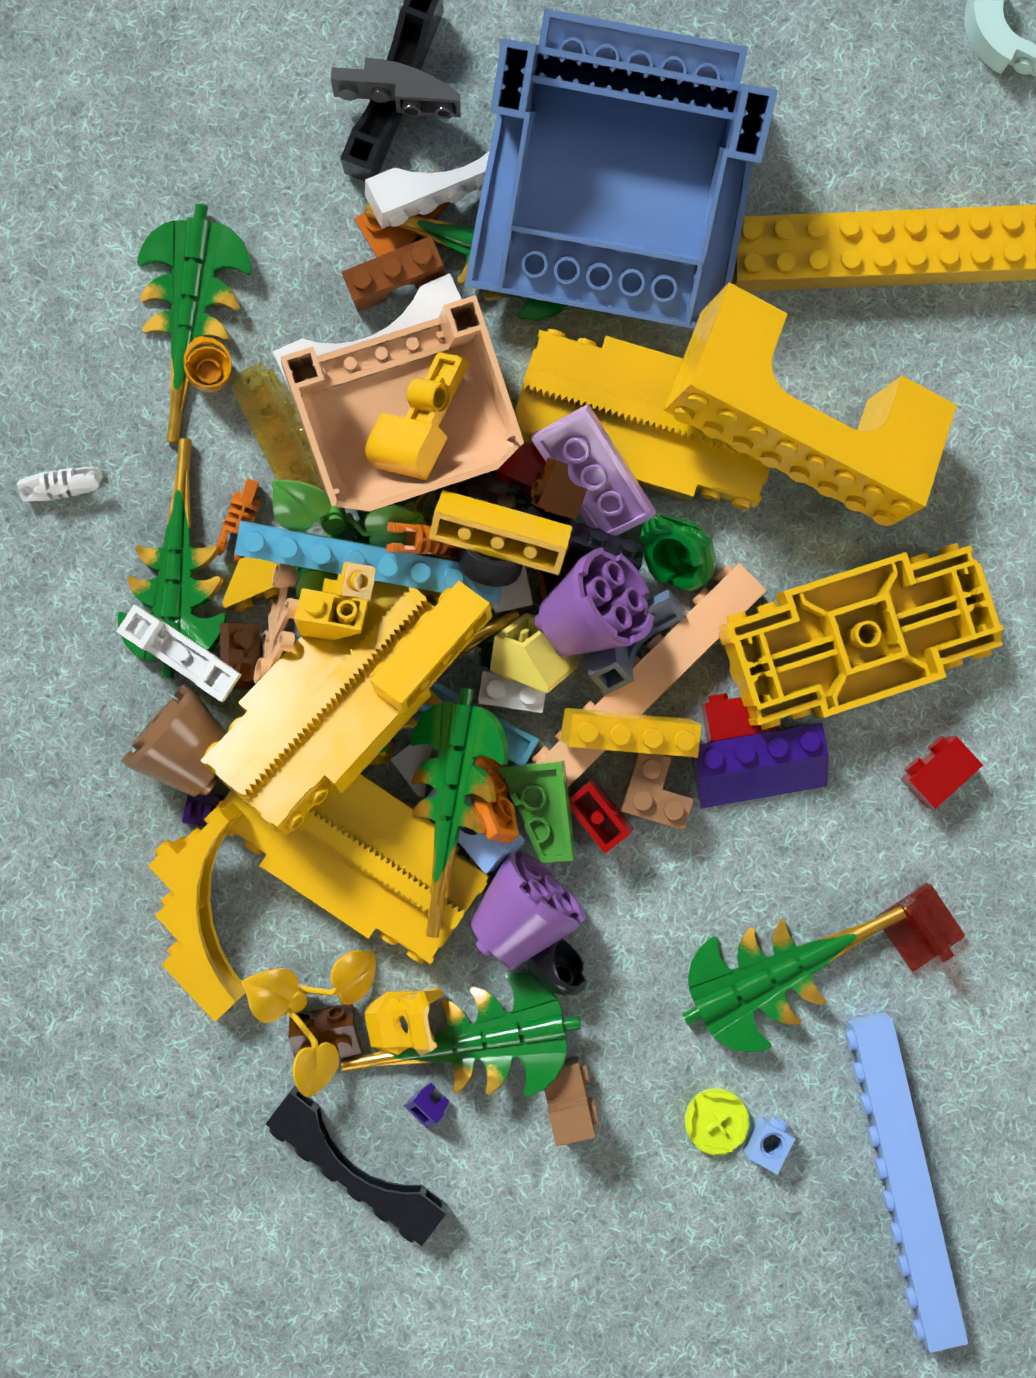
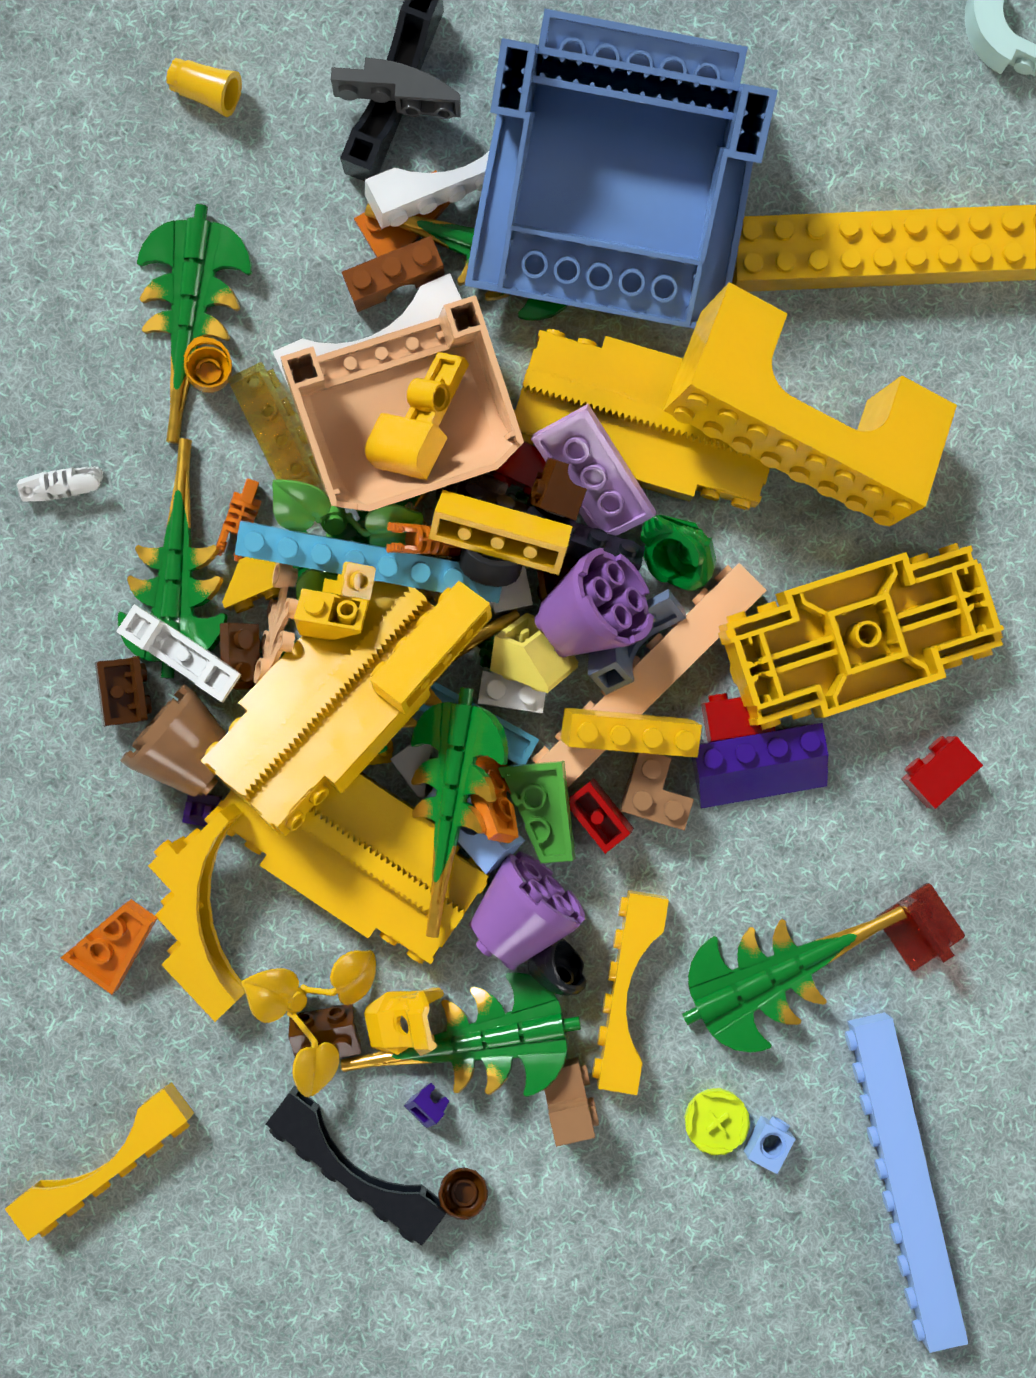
none -> yellow arch [5,1082,194,1241]
none -> orange wing [60,899,158,994]
none -> reddish brown bracket [95,656,152,727]
none -> yellow plant [166,58,242,117]
none -> reddish brown hair [438,1167,488,1220]
none -> yellow arch [592,890,669,1095]

